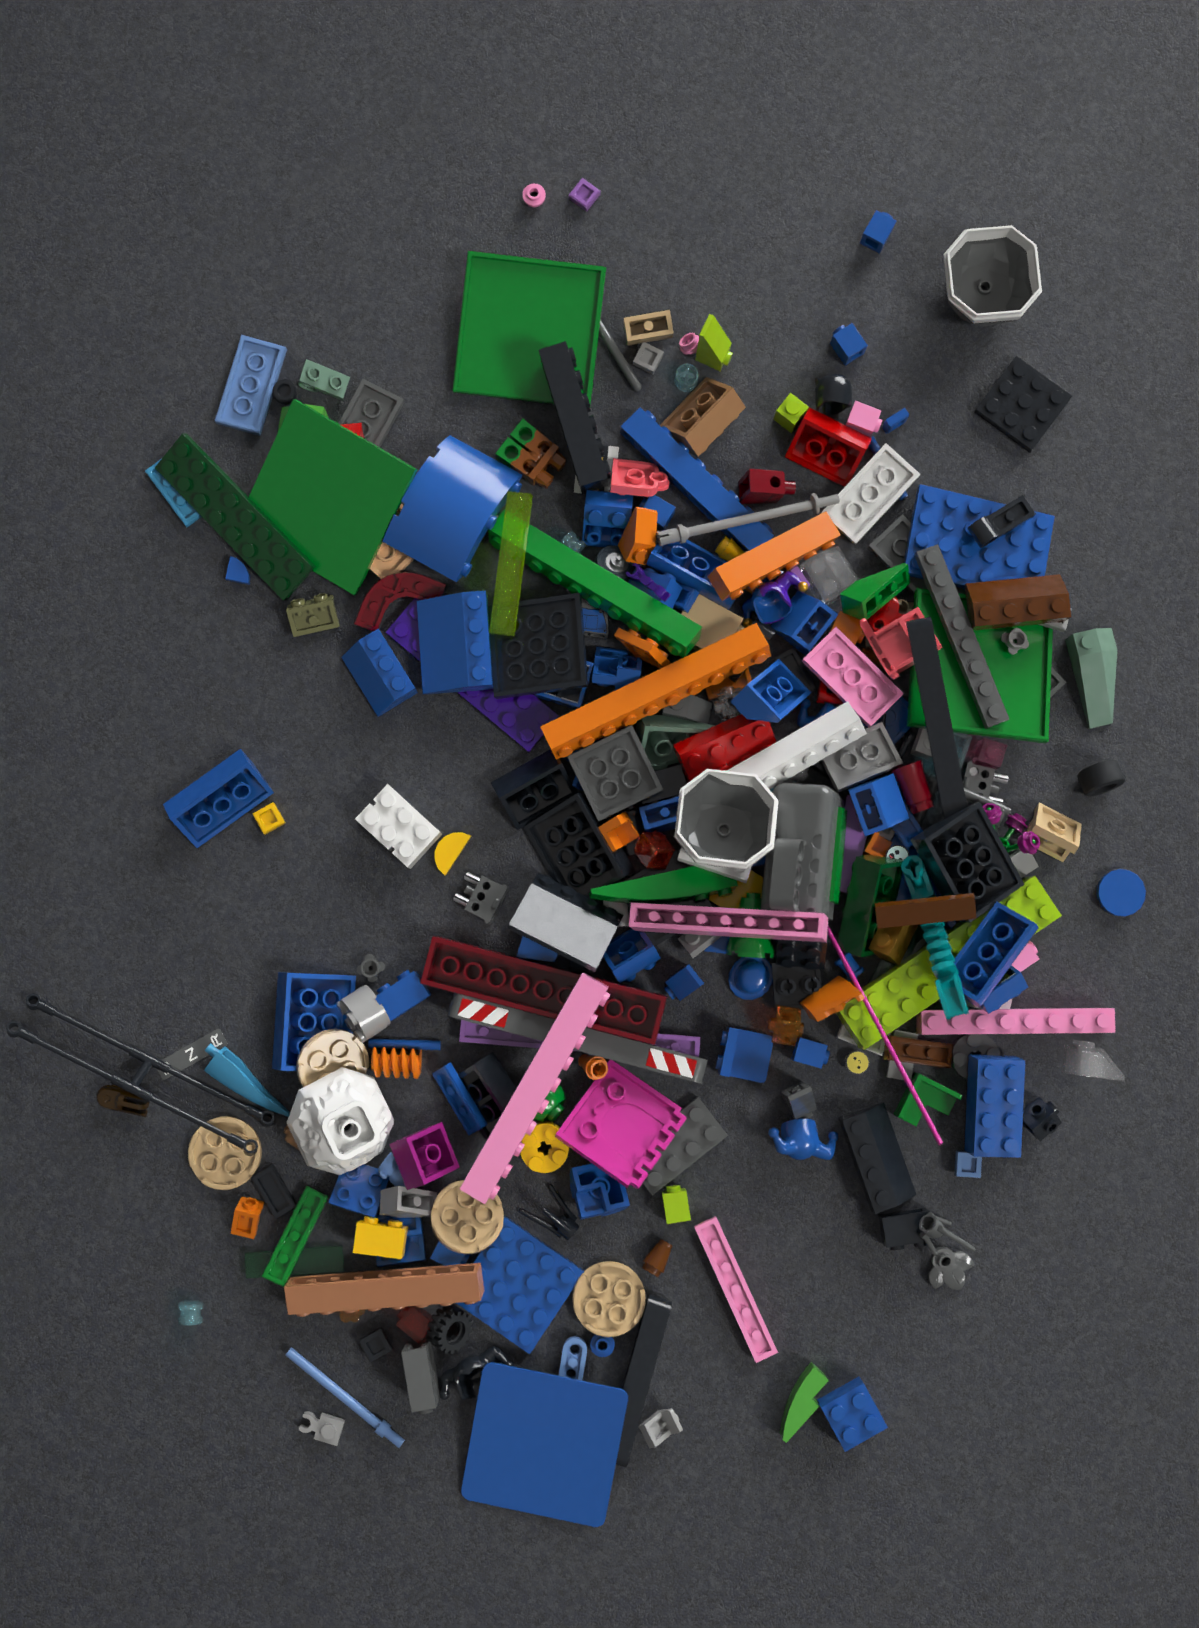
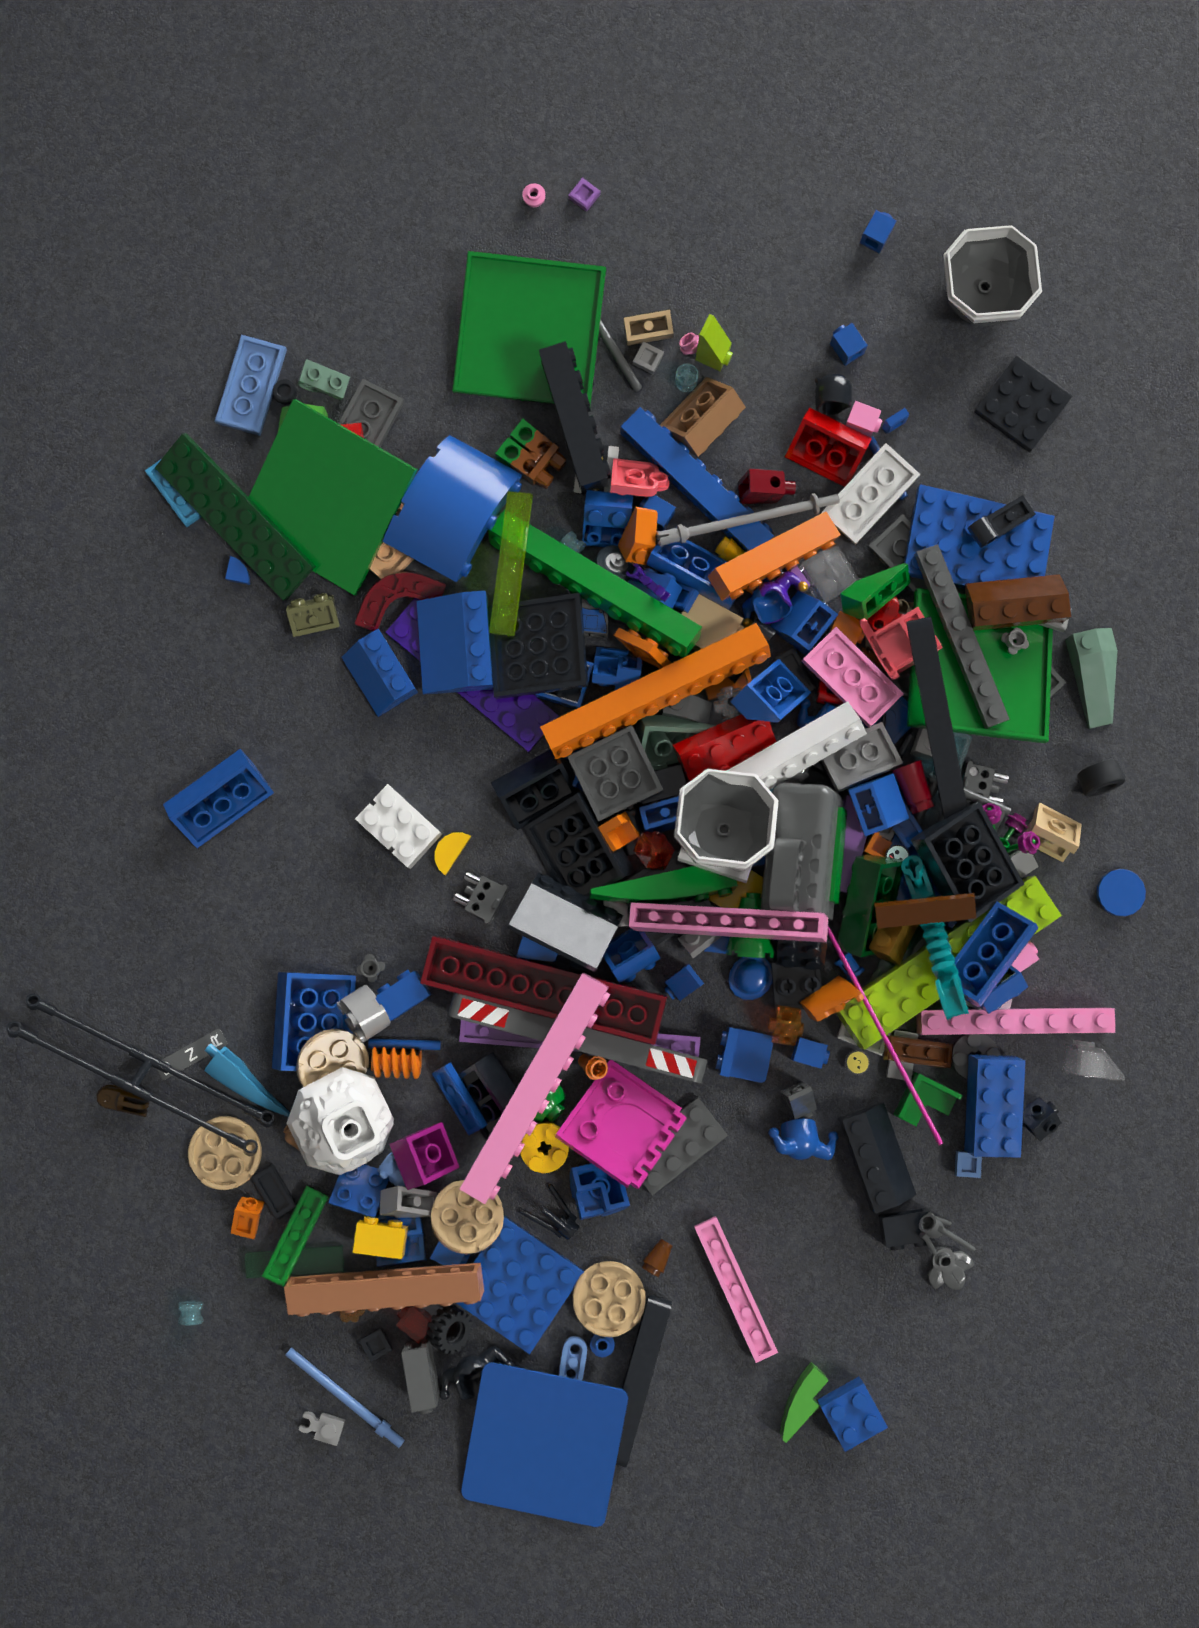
yellow tile [253,802,286,835] -> none
light grey bracket [639,1408,683,1448] -> none
lime brick [662,1185,691,1224] -> none
lime brick [773,393,809,433] -> none
clear pink brick [972,738,1007,770] -> none

